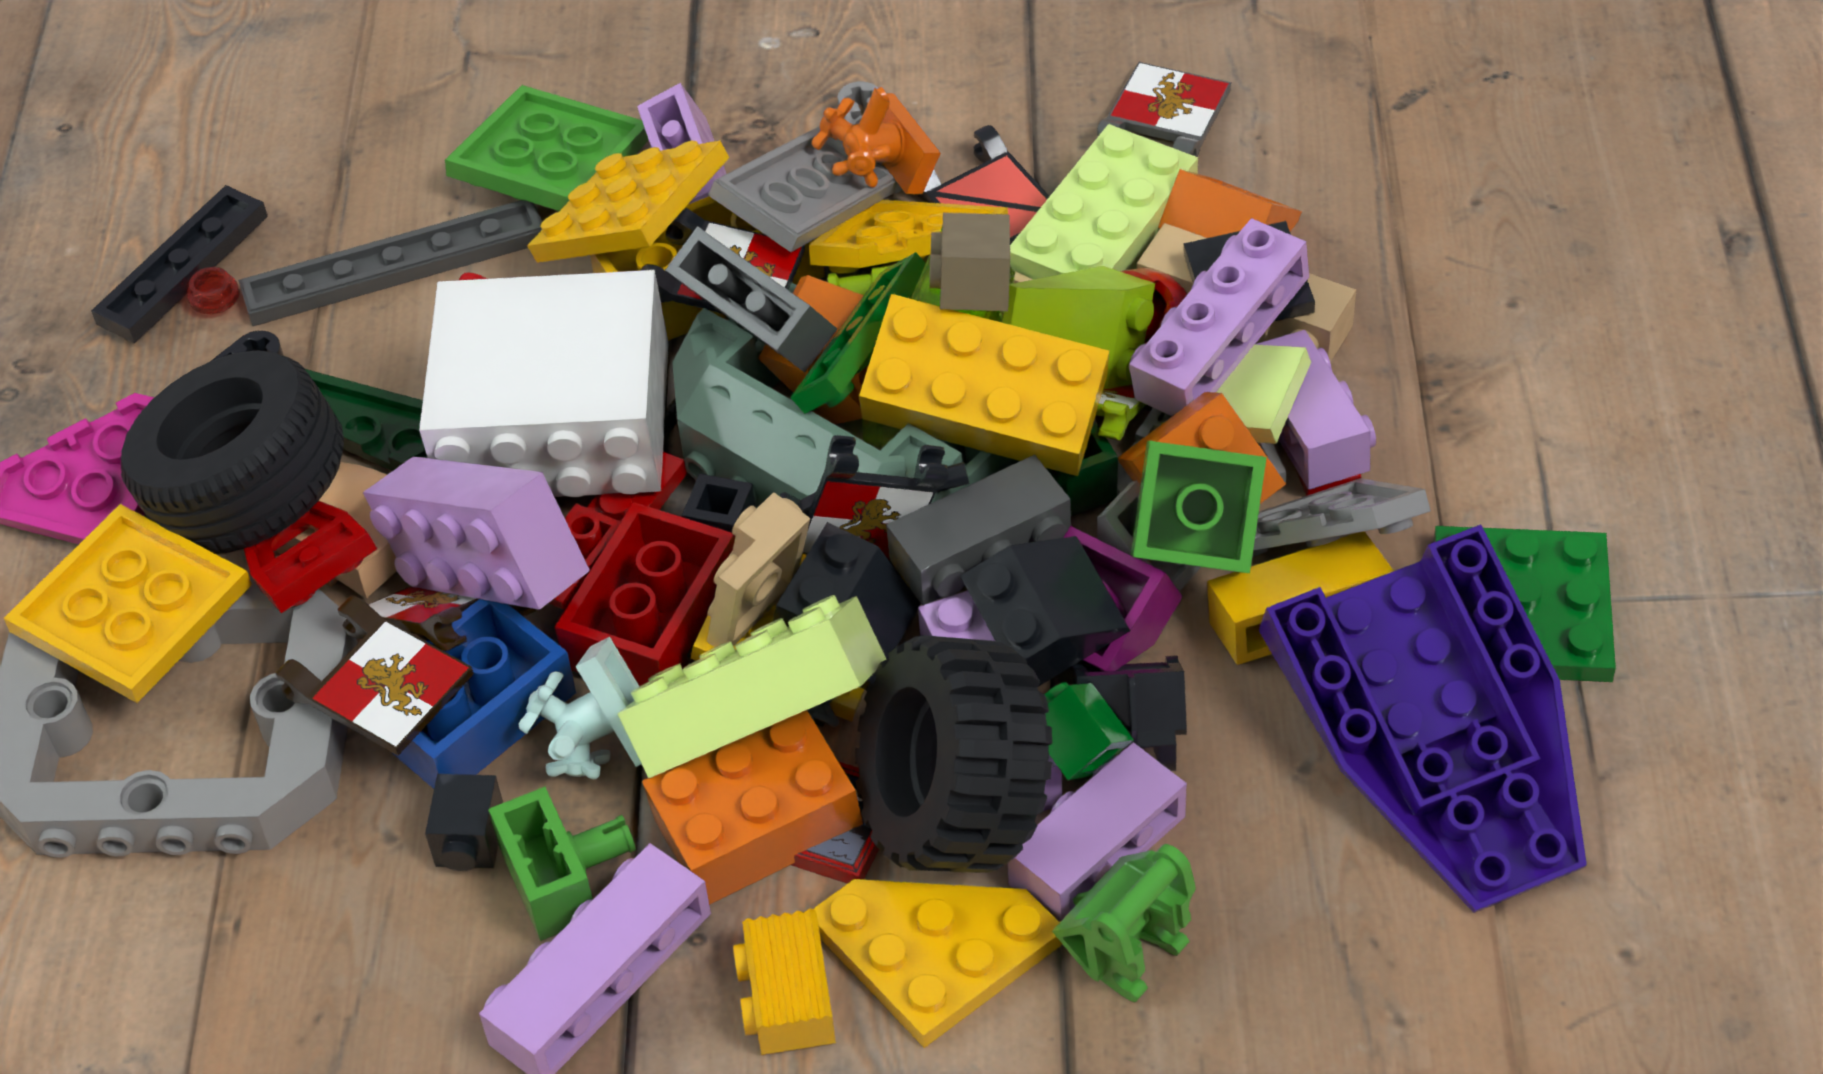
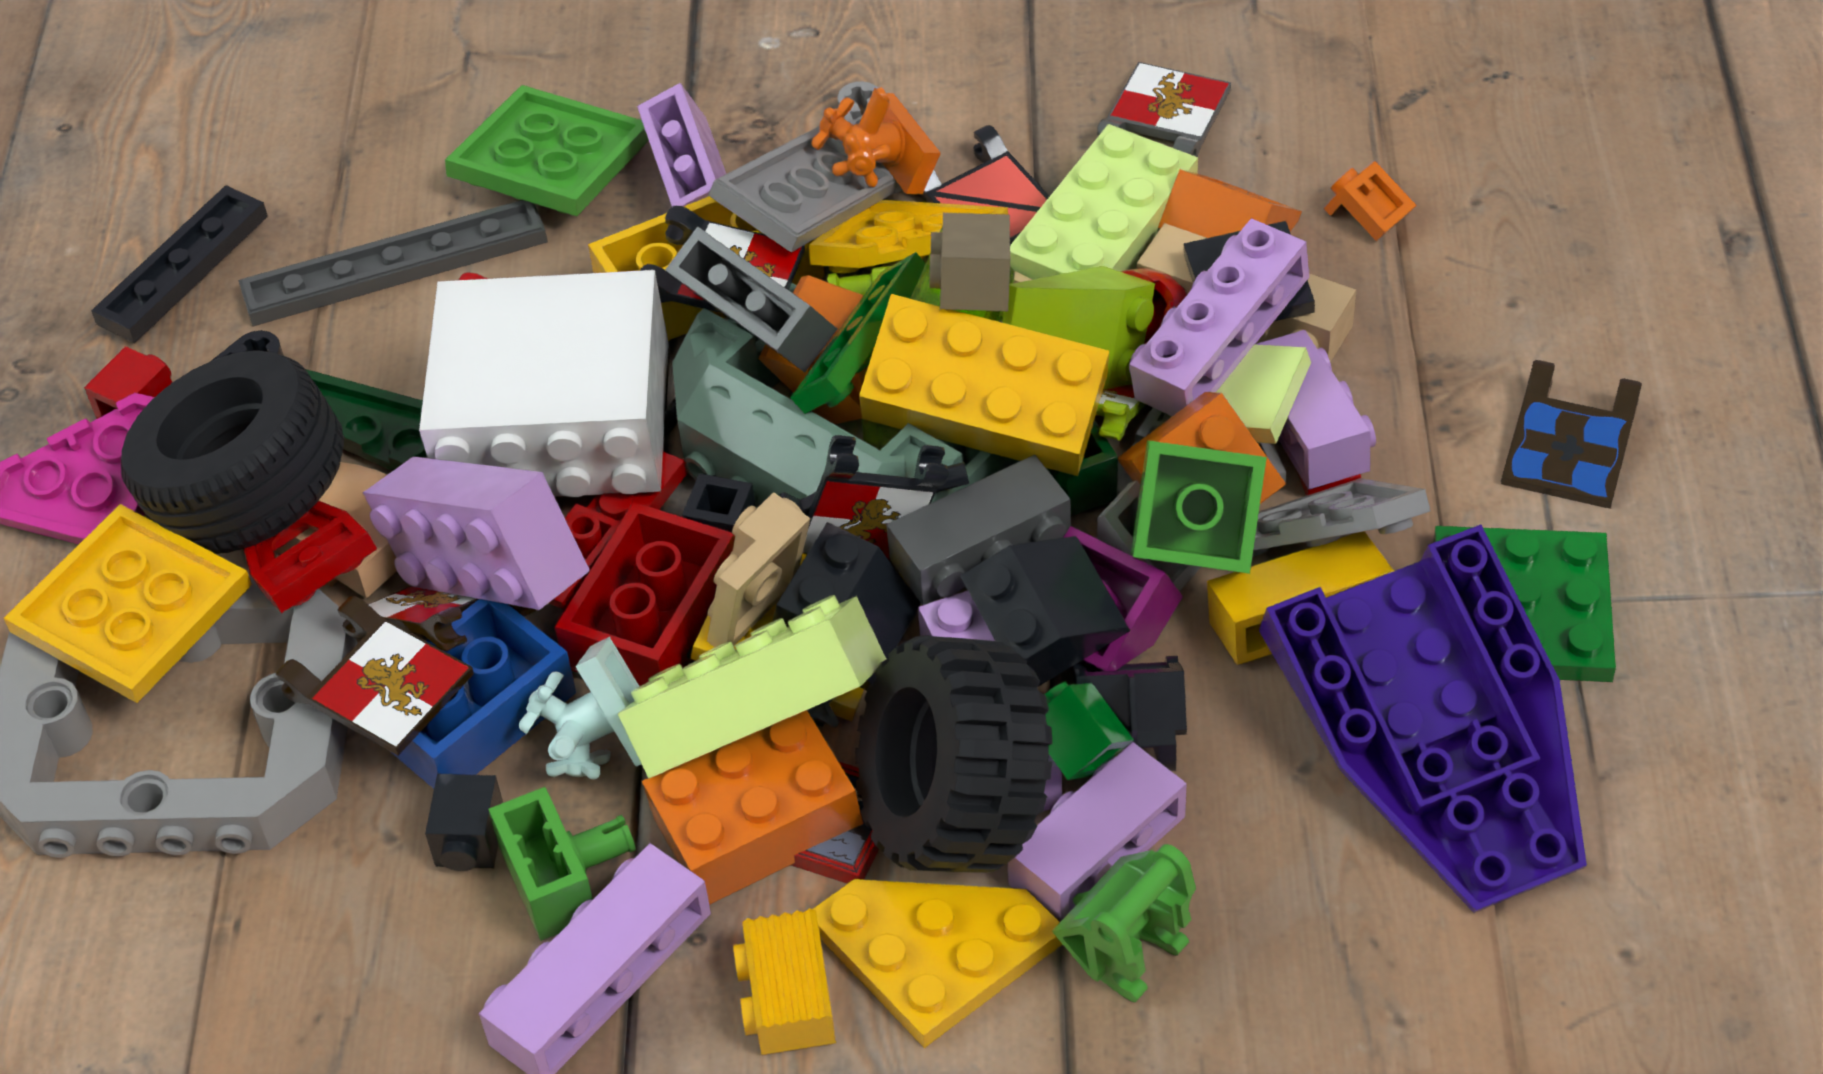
clear red plate [187,267,240,314] -> none
yellow plate [527,140,730,263] -> none
none -> red brick [84,346,172,419]
none -> orange bracket [1324,161,1417,241]
none -> dark brown flag [1501,360,1642,509]

